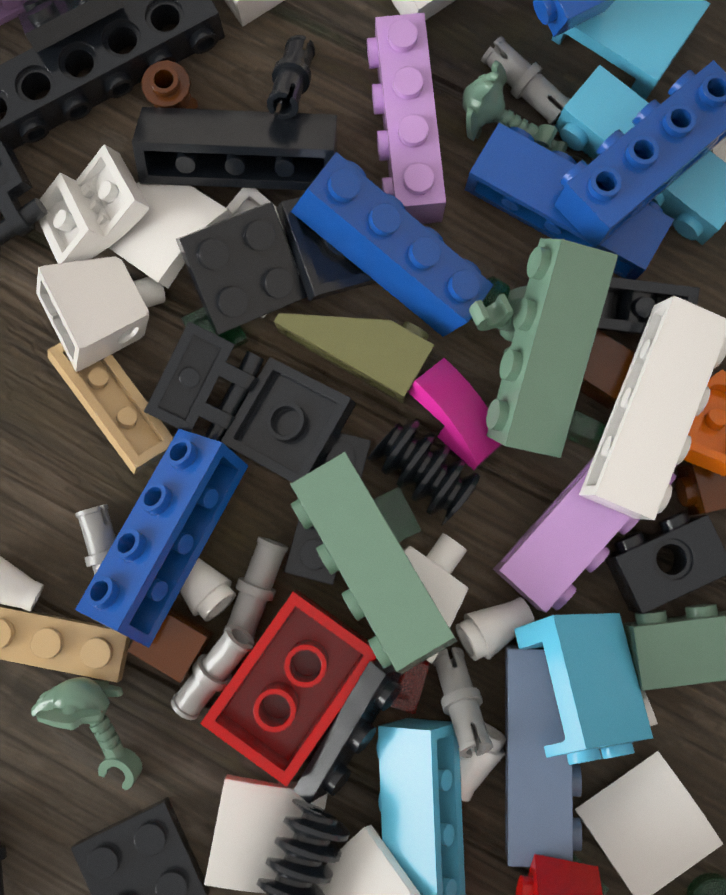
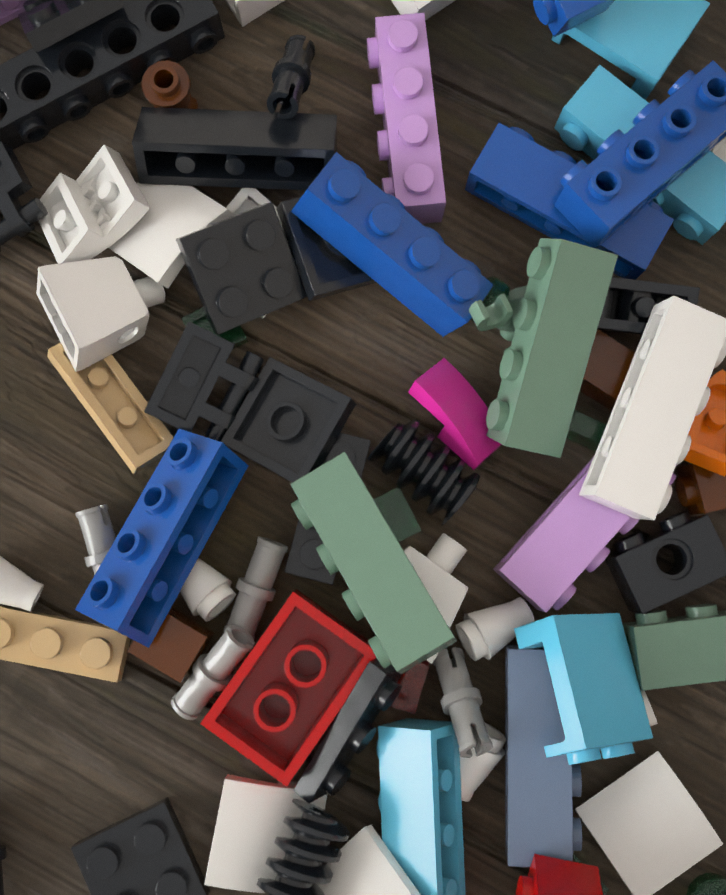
sand green piece [31,677,142,790] -> none
olive slope [274,313,435,404] -> none
sand green piece [462,60,568,153] -> none
light grey pin [481,36,570,125] -> none

